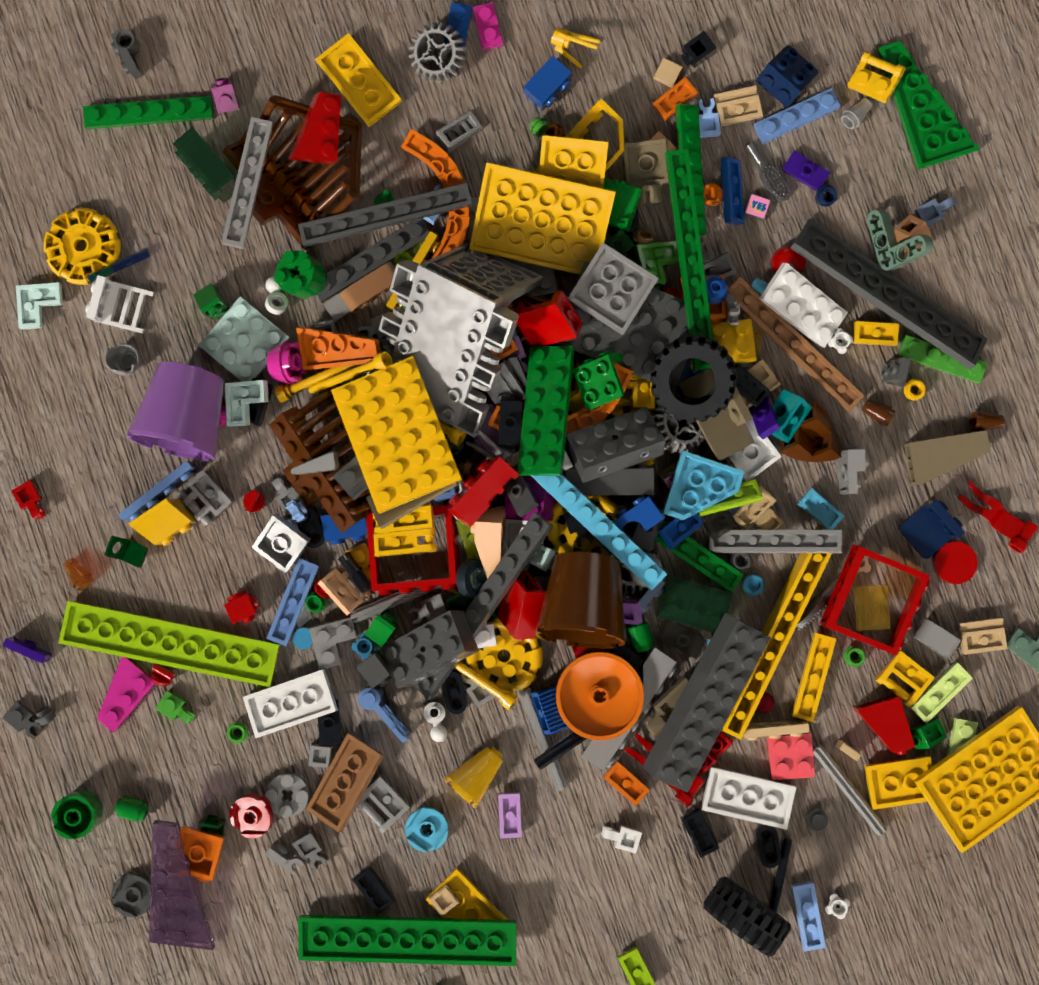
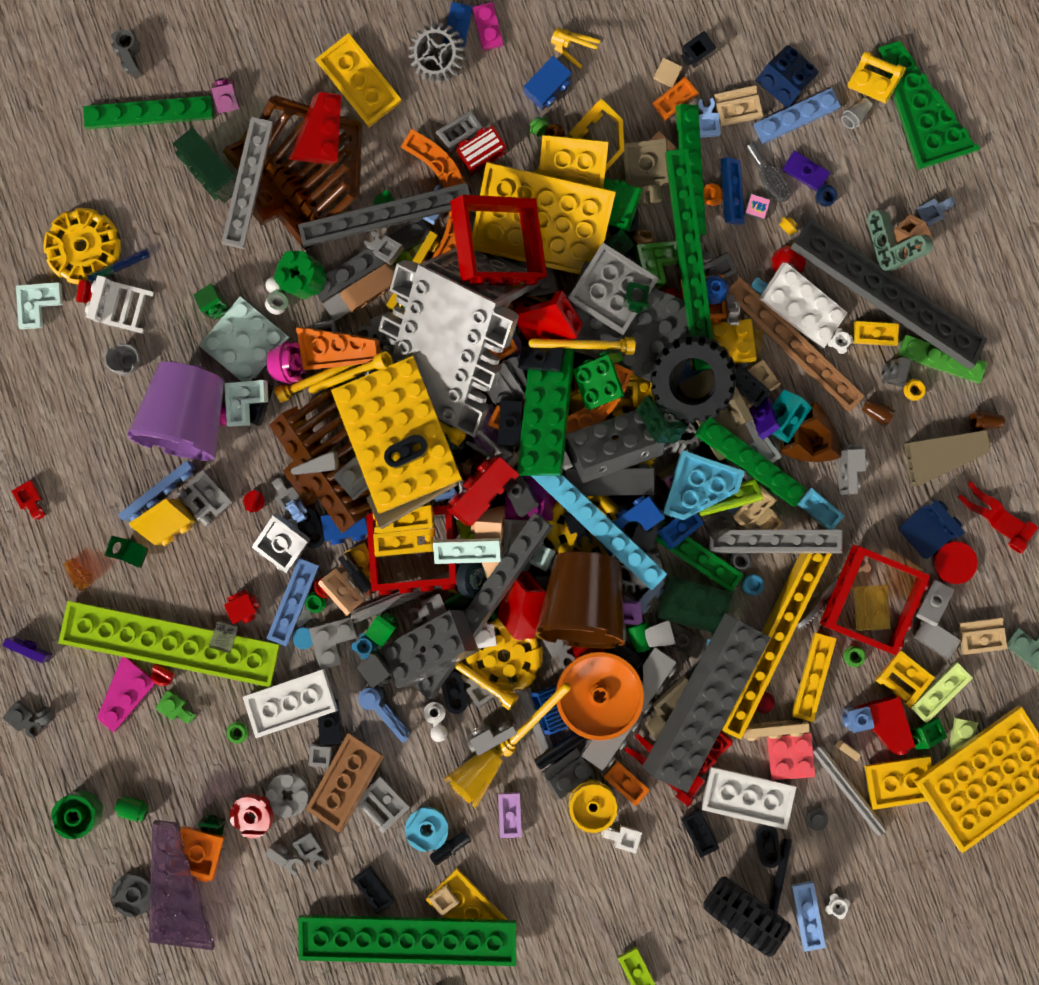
none -> red plate [76,280,92,303]
none -> clear smoke bracket [209,621,238,654]
none -> light grey plate [364,231,404,266]
none -> black plate [384,435,428,469]
none -> black axle [430,830,471,865]
none -> light aqua plate [433,538,502,564]
none -> red window [450,194,547,286]
none -> brick [456,126,507,176]
none -> light grey plate [466,720,517,756]
none -> yellow piece [497,683,571,757]
none -> black plate [518,346,566,373]
none -> yellow piece [529,337,636,355]
none -> dark grey plate [541,748,593,799]
none -> light grey plate [543,640,575,669]
none -> yellow wheel [568,779,618,833]
none -> dark green bracket [623,282,650,313]
none -> clear green bracket [637,396,687,443]
none -> white sticker [645,620,675,647]
none -> green plate [695,417,807,507]
none -> yellow plate [779,216,798,236]
none -> medium blue bracket [841,706,874,733]
none -> light grey plate [916,580,954,627]

